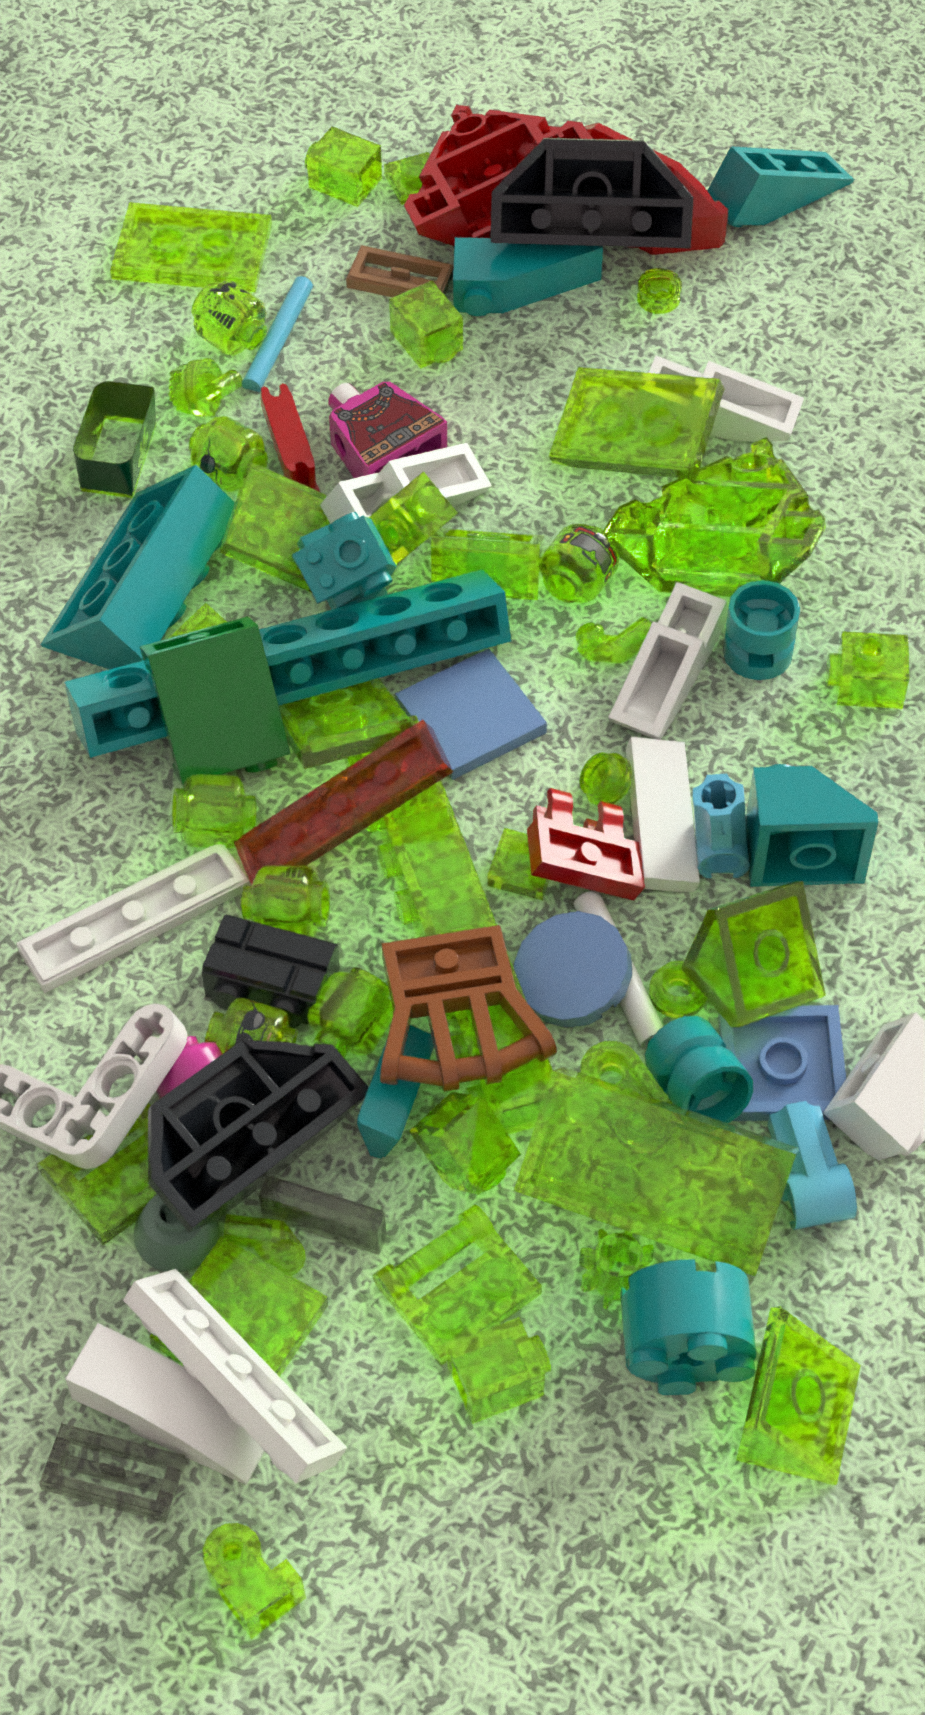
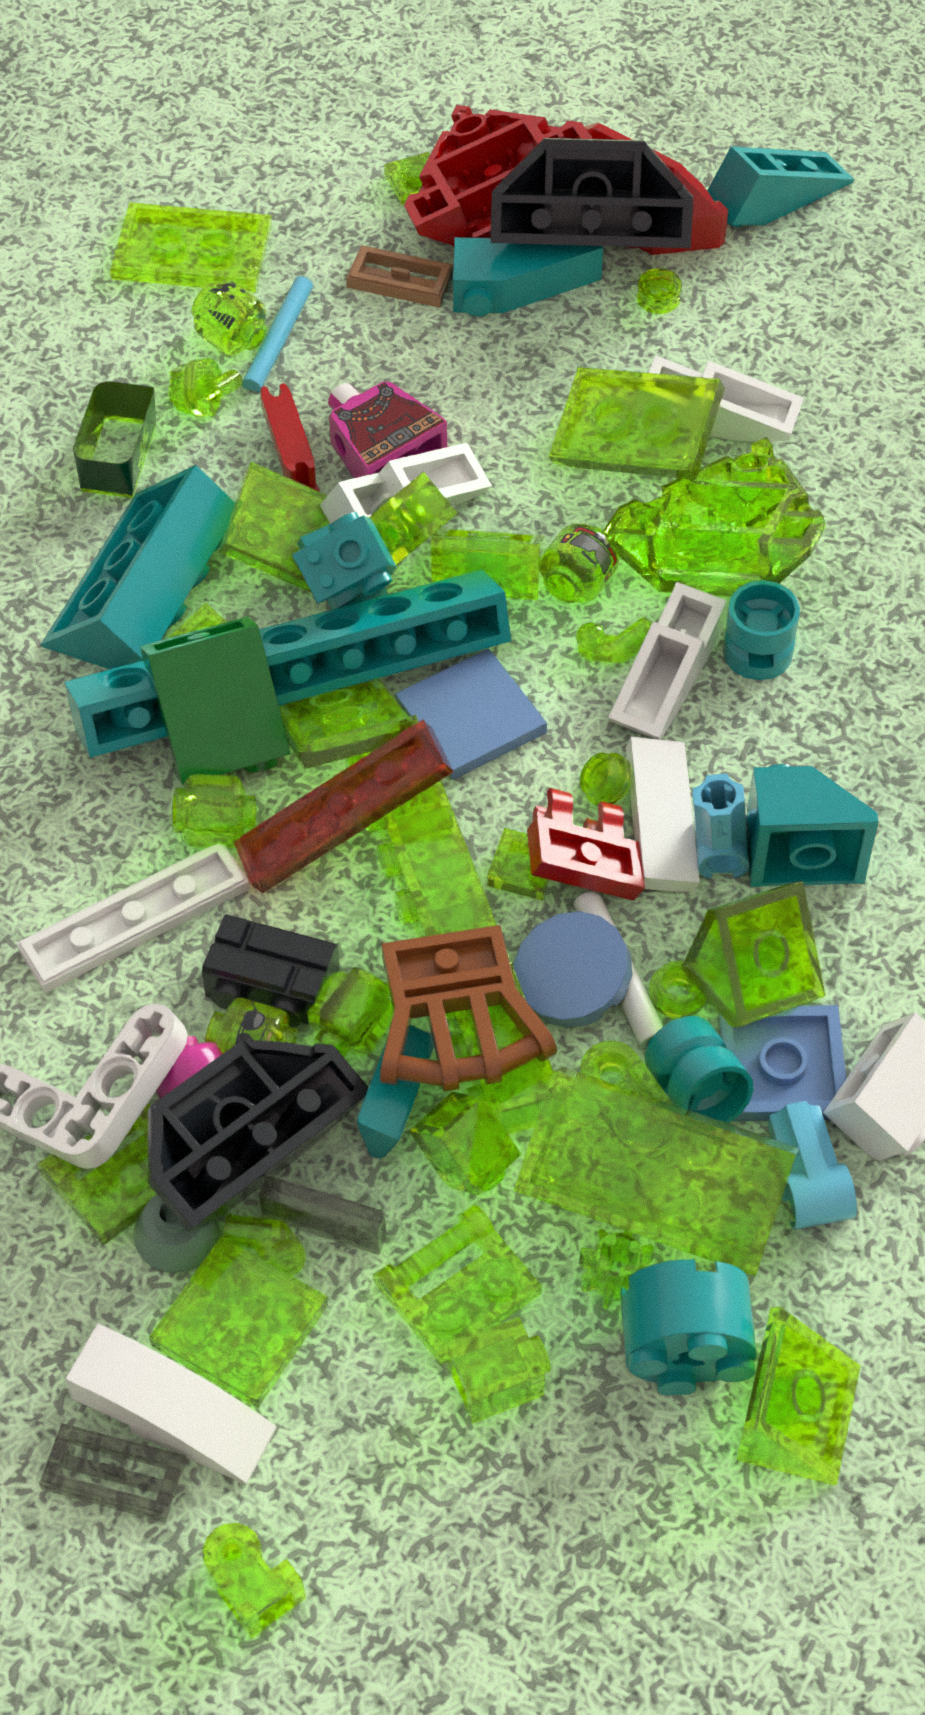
white plate [123,1269,347,1484] -> none
clear neon green head [189,416,268,492] -> none
clear neon green head [241,865,330,937] -> none
clear neon green brick [305,126,382,207] -> none
clear neon green brick [389,281,463,369] -> none
clear neon green brick [826,631,910,709] -> none

